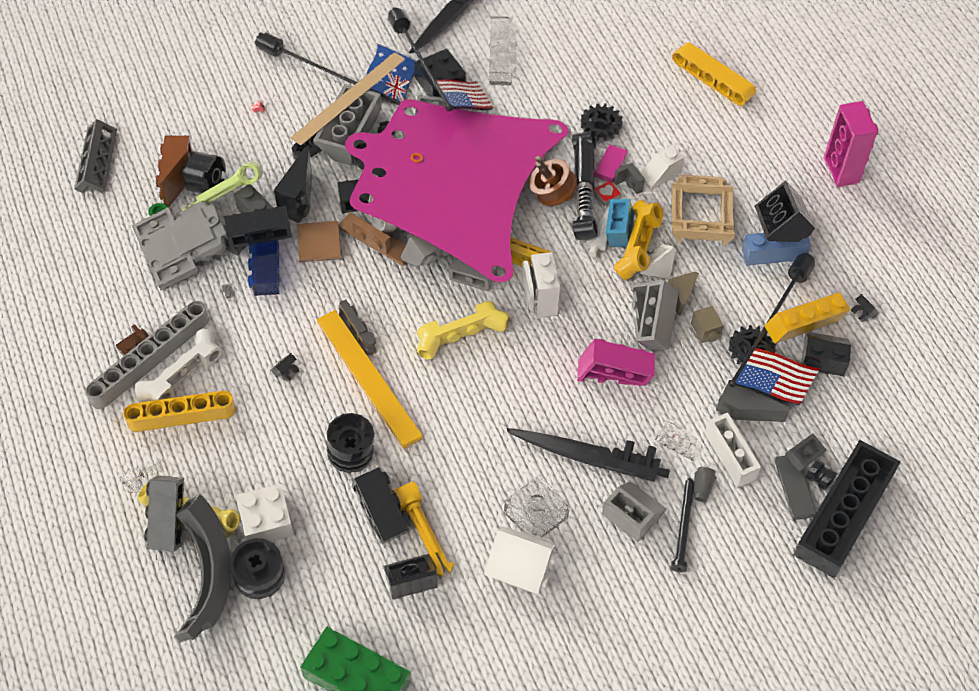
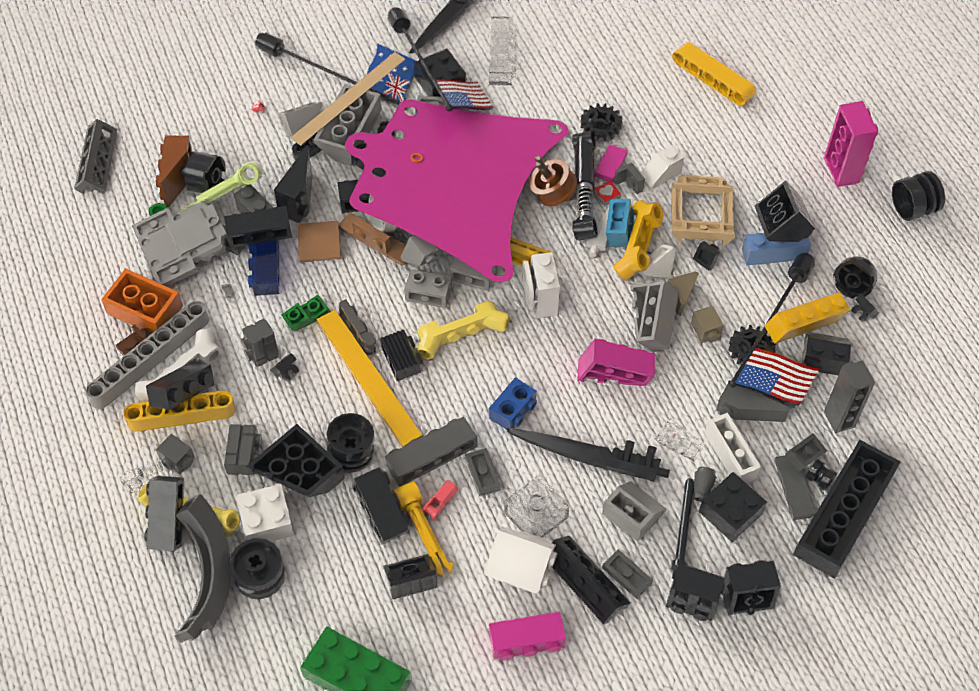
none -> orange brick [101,268,183,334]
none -> black brick [146,362,215,410]
none -> dark grey brick [156,433,195,474]
none -> dark grey brick [224,424,262,475]
none -> dark grey brick [241,318,279,367]
none -> black wedge [245,424,345,497]
none -> light grey slope [279,101,323,136]
none -> green slope [281,294,331,331]
none -> black brick [380,329,423,381]
none -> dark grey brick [385,416,477,487]
none -> light grey brick [404,269,452,308]
none -> coral bar [422,480,458,520]
none -> dark grey plate [465,448,501,497]
none -> blue brick [489,377,537,430]
none -> dark pink brick [489,612,566,661]
none -> black fence [551,535,631,625]
none -> dark grey plate [602,549,653,599]
none -> black brick [666,563,725,621]
none -> black tile [693,241,720,271]
none -> black brick [698,472,767,542]
none -> black brick [722,560,781,615]
none -> dark grey brick [824,360,875,434]
none -> black cylinder [833,256,877,299]
none -> black wheel [892,171,945,221]

